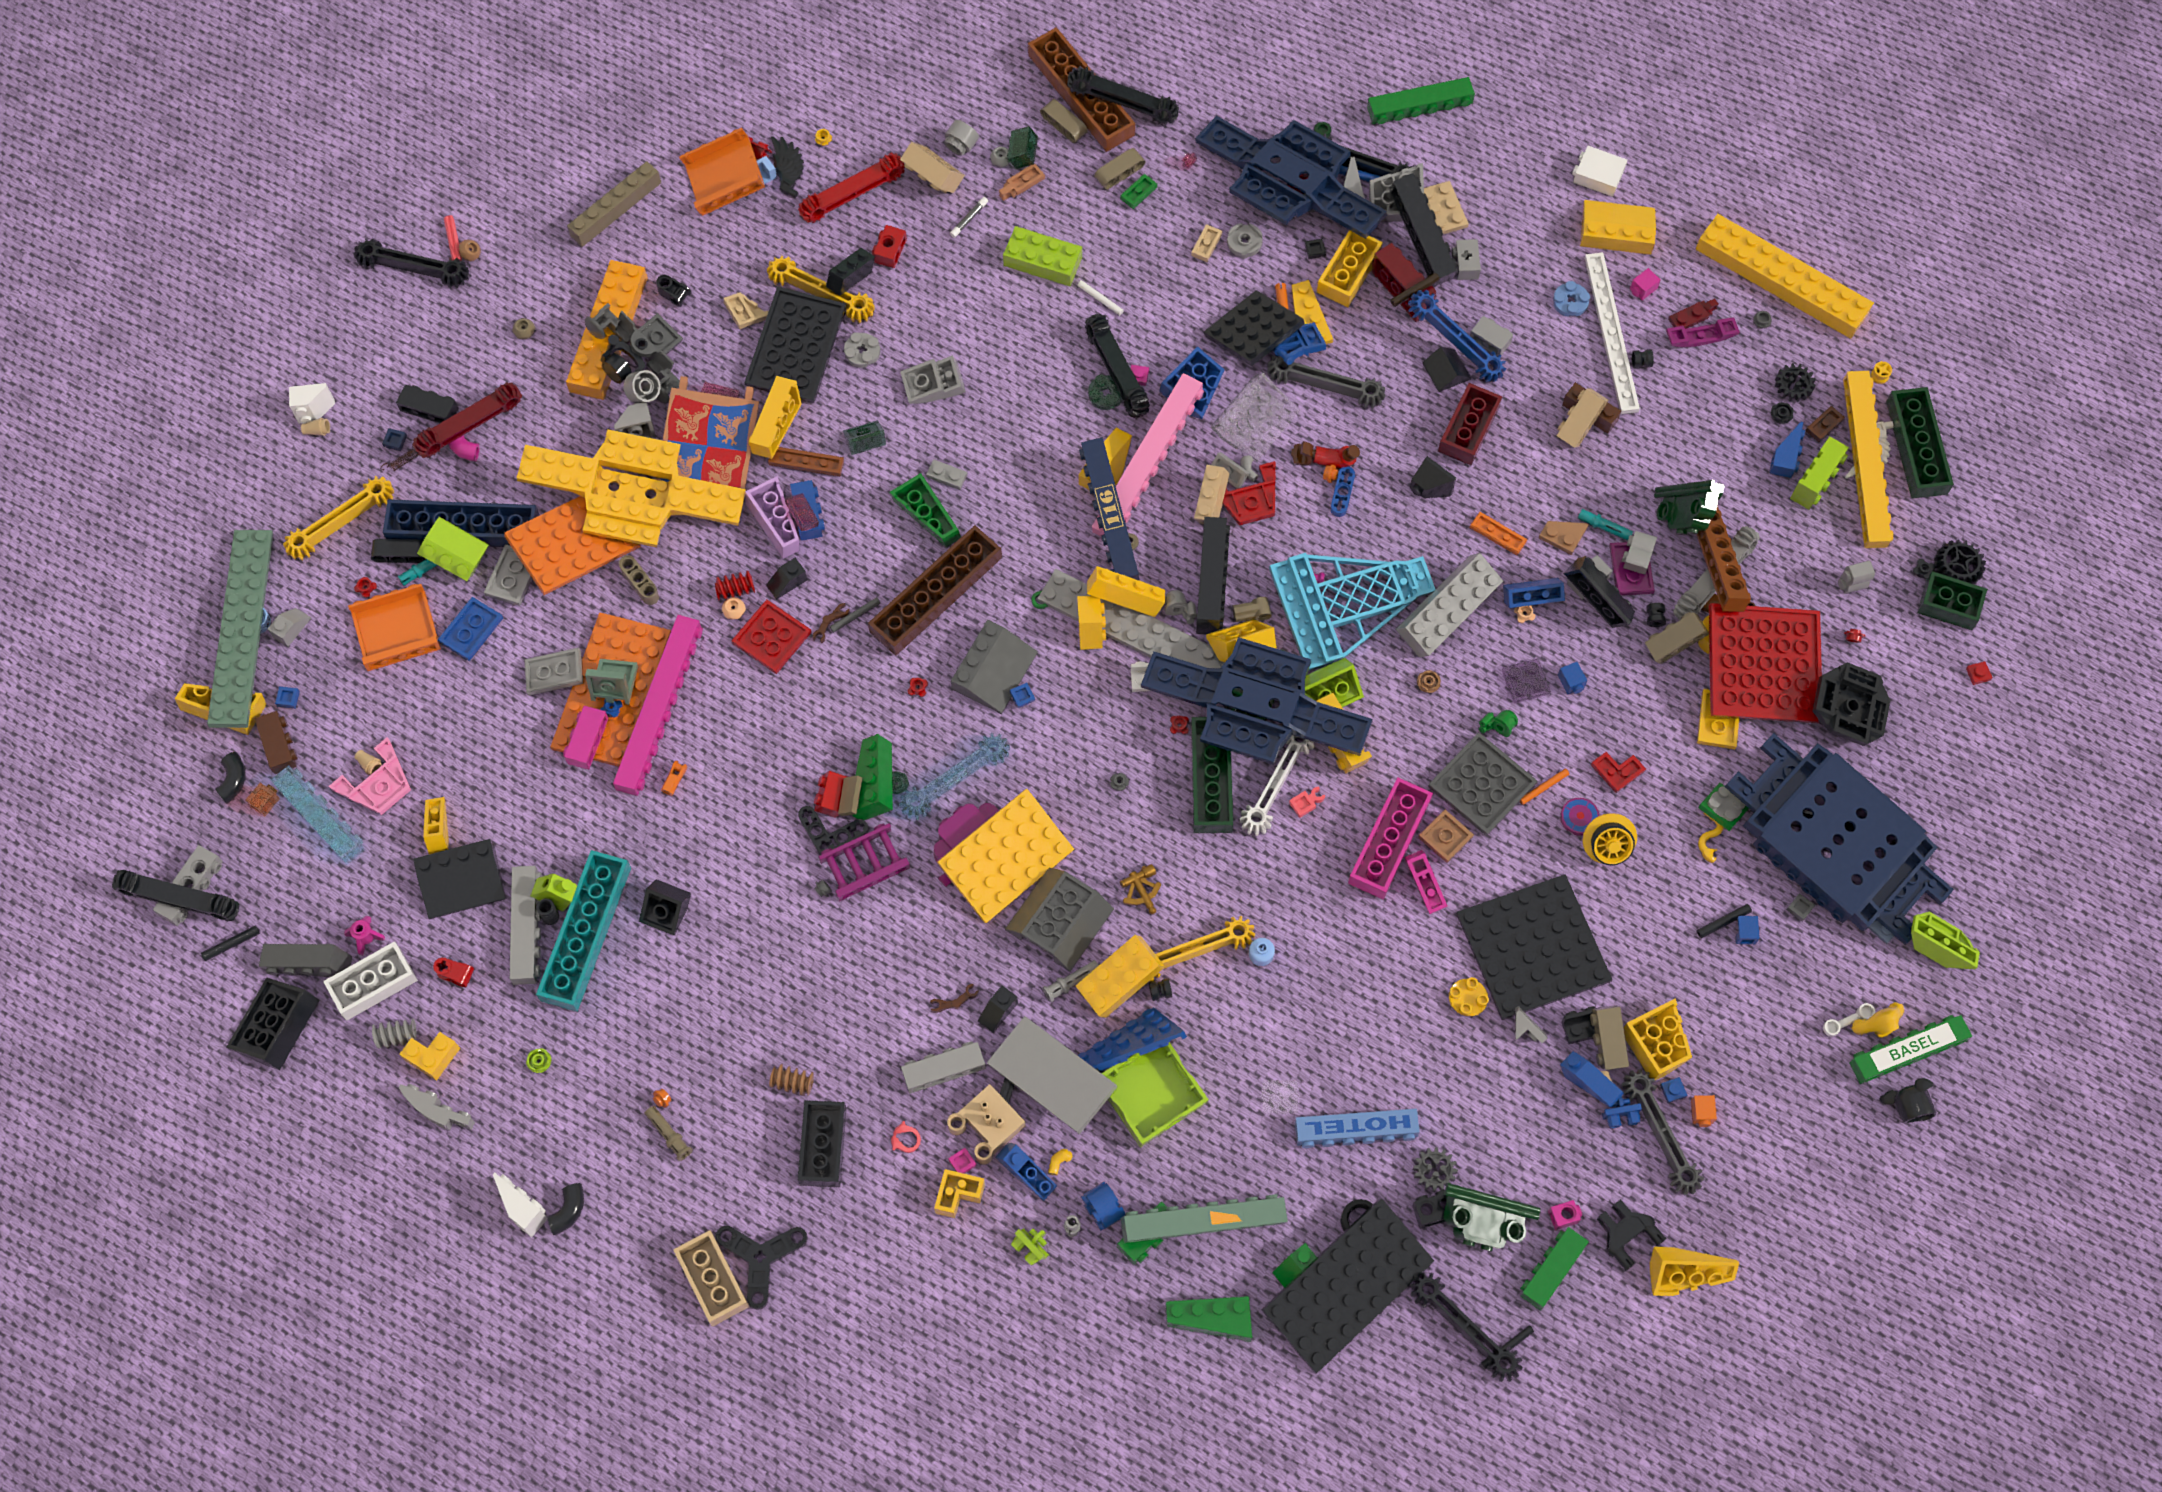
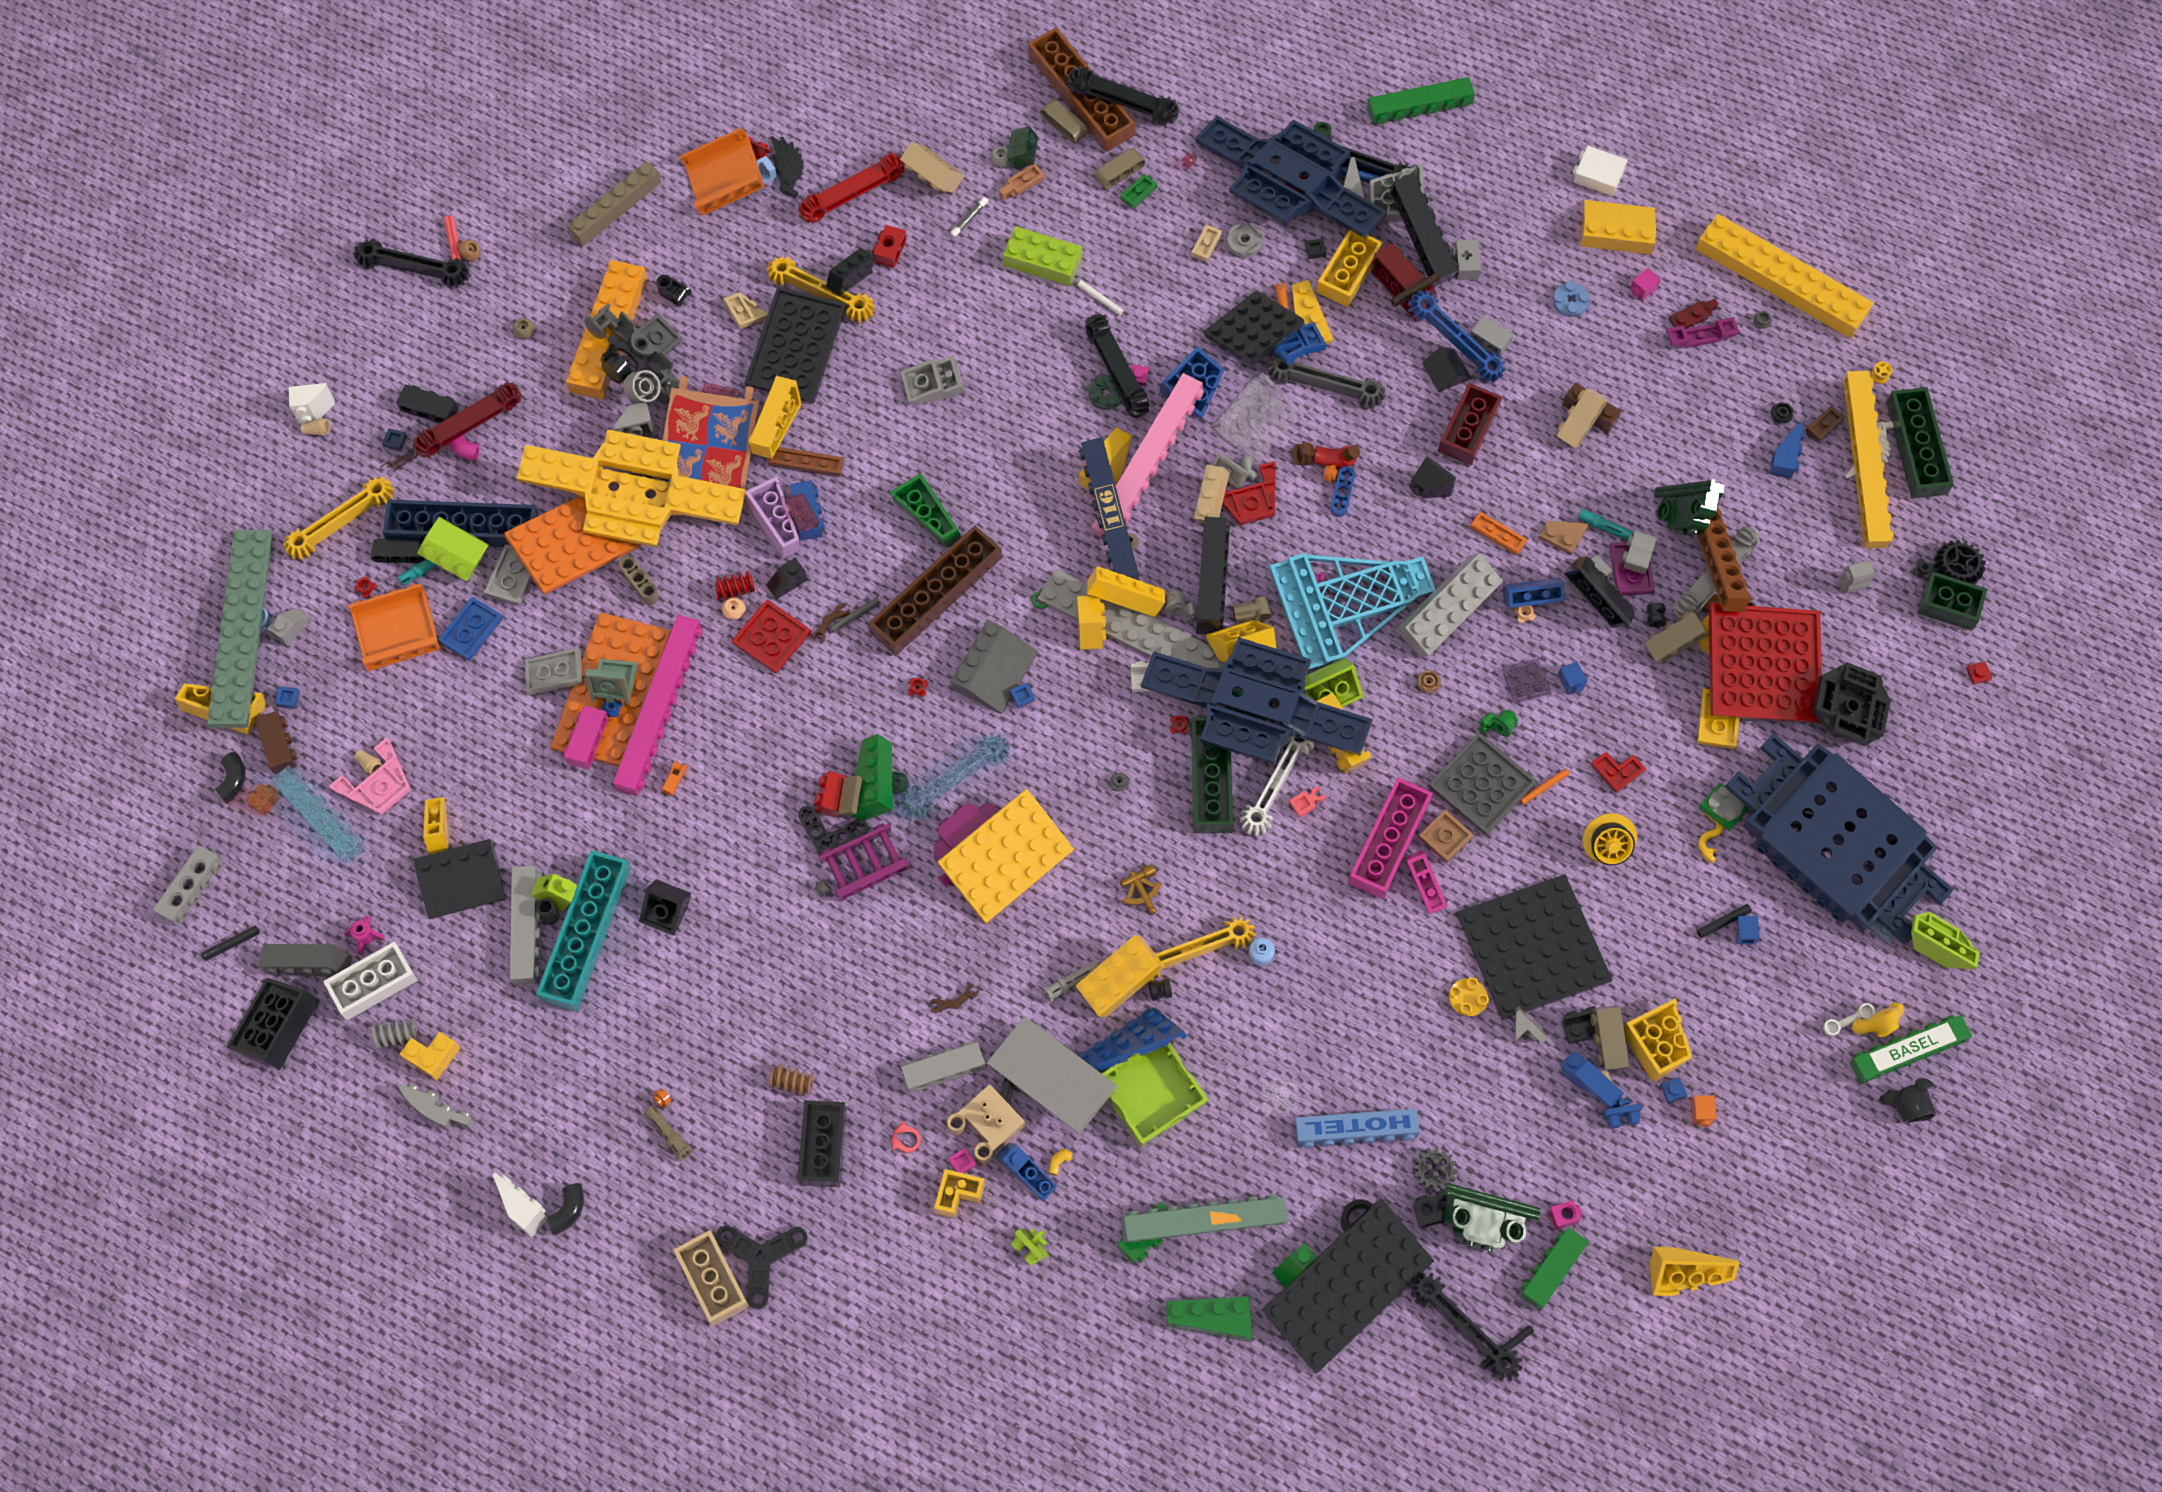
black arm [112,870,240,922] -> none
red piece [433,957,474,988] -> none
lime plate [526,1048,551,1073] -> none
yellow plate [815,129,832,146] -> none
slope [843,420,886,455] -> none
light grey plate [844,332,880,368] -> none
light grey plate [926,460,968,490] -> none
light grey piece [945,120,979,155] -> none
black slope [978,985,1018,1033] -> none
dark grey slope [1005,867,1114,972] -> none
light grey pin [1064,1215,1080,1237] -> none
blue brick [1081,1181,1126,1231] -> none
tan plate [1424,181,1469,234] -> none
tile [1560,798,1600,836] -> none
white plate [1584,253,1640,414] -> none
black connector [1596,1199,1667,1271] -> none
dark grey arm [1621,1069,1704,1195] -> none
black wheel [1631,349,1654,368] -> none
black gear [1775,363,1816,402] -> none
dark grey plate [1786,893,1815,922] -> none
lime wedge [1790,436,1849,510] -> none
red plate [1844,629,1865,643] -> none

